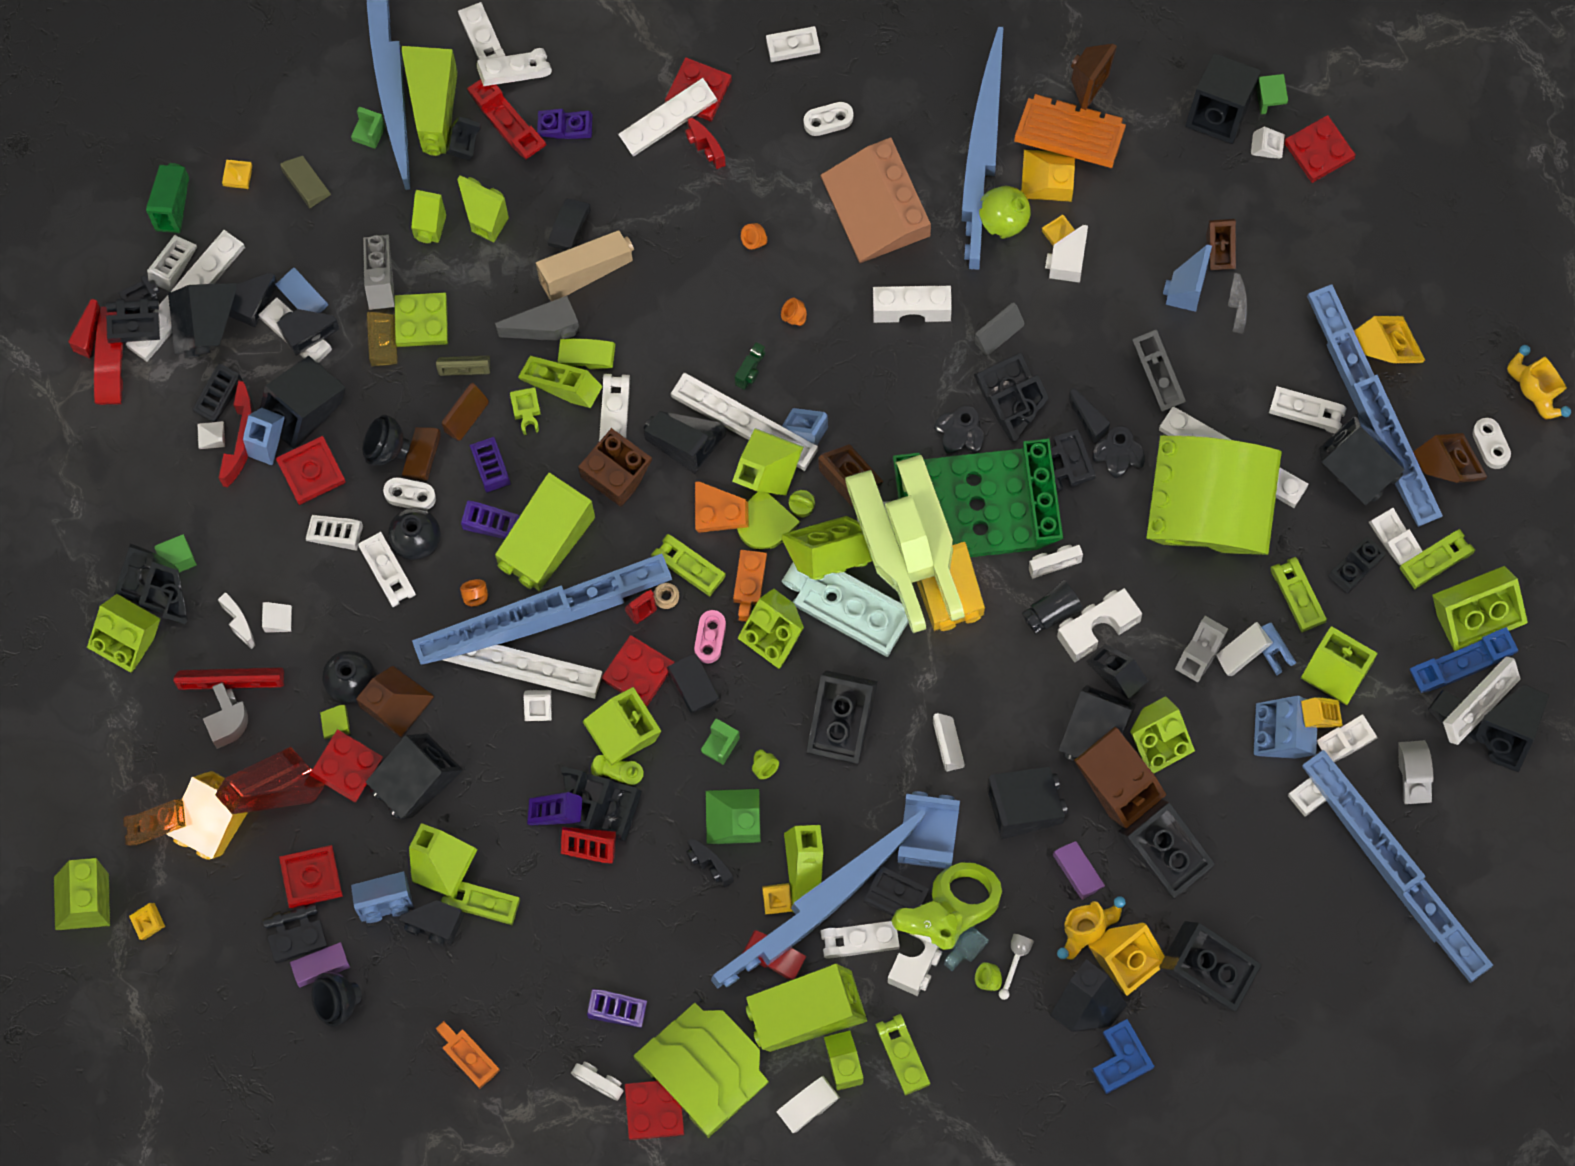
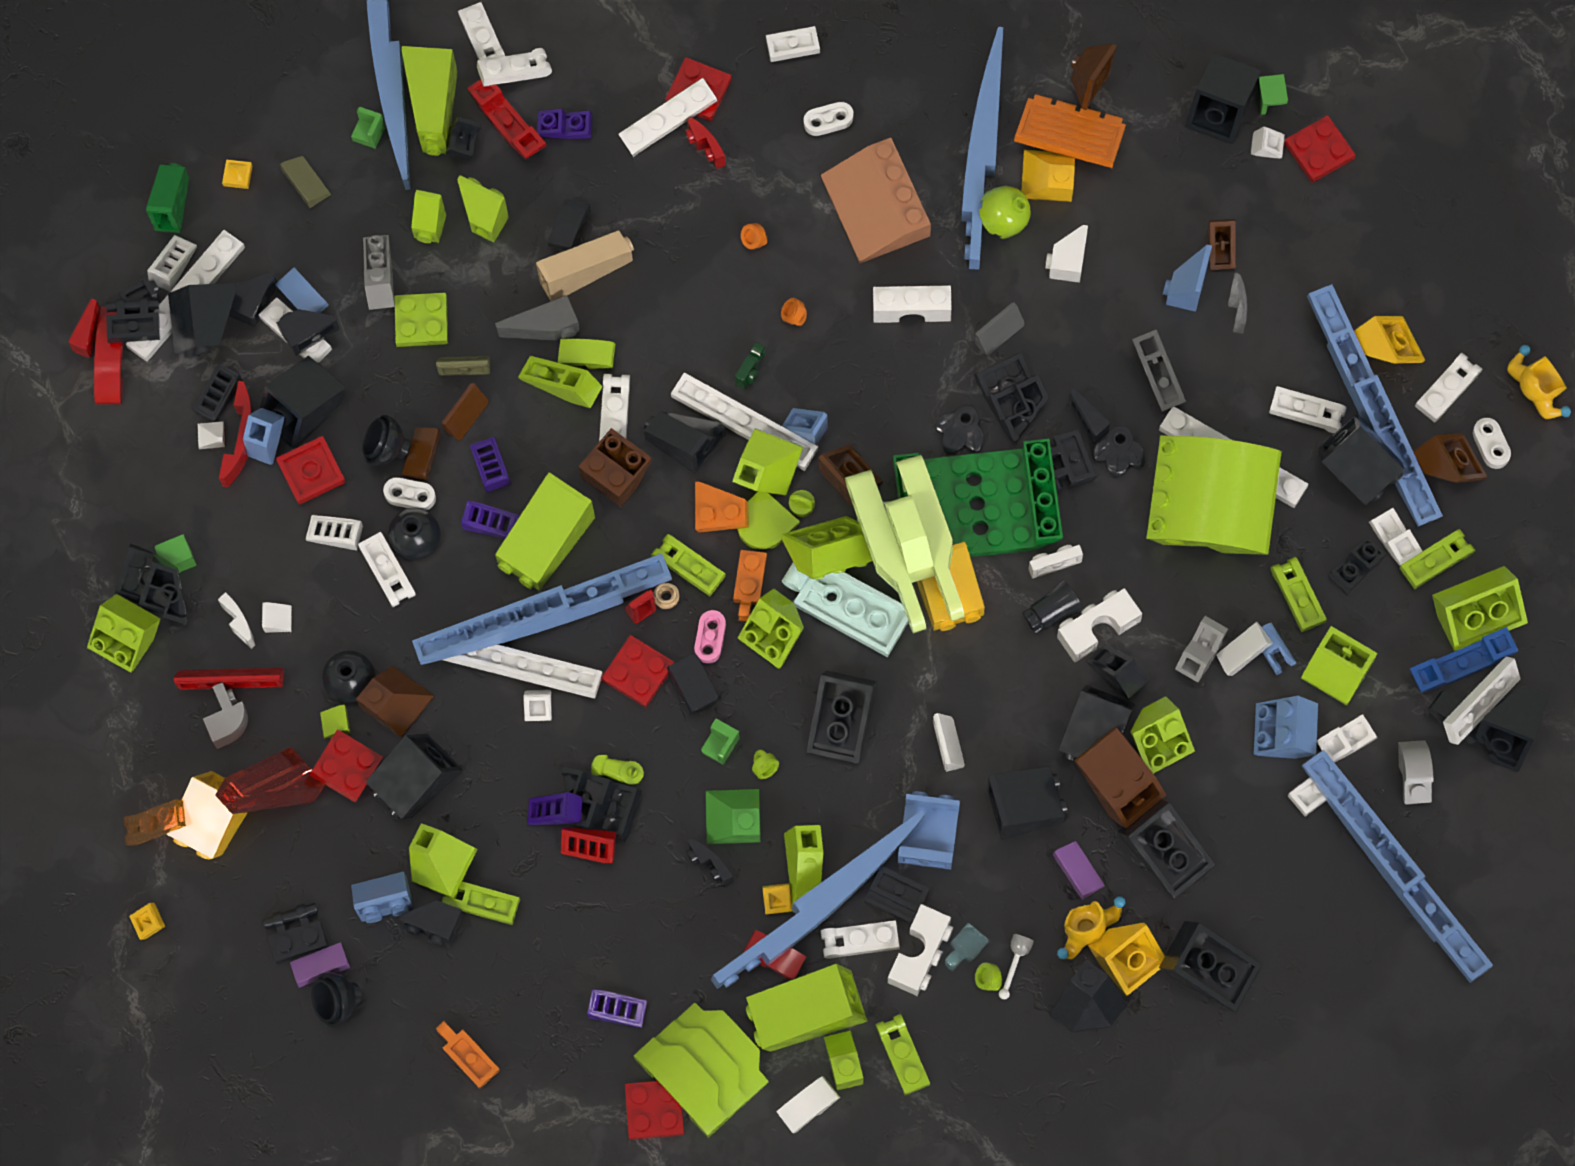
lime slope [54,858,110,930] -> none
red plate [279,845,343,908] -> none
clear yellow slope [367,312,397,366] -> none
orange tile [460,579,488,607] -> none
lime plate [510,387,541,435] -> none
white plate [571,1062,623,1101] -> none
lime slope [583,687,661,766] -> none
lime animal [891,863,1002,950] -> none
yellow tile [1042,215,1075,247] -> none
blue plate [1092,1019,1154,1094] -> none
yellow slope [1301,698,1343,727] -> none
none -> white plate [1415,353,1482,422]

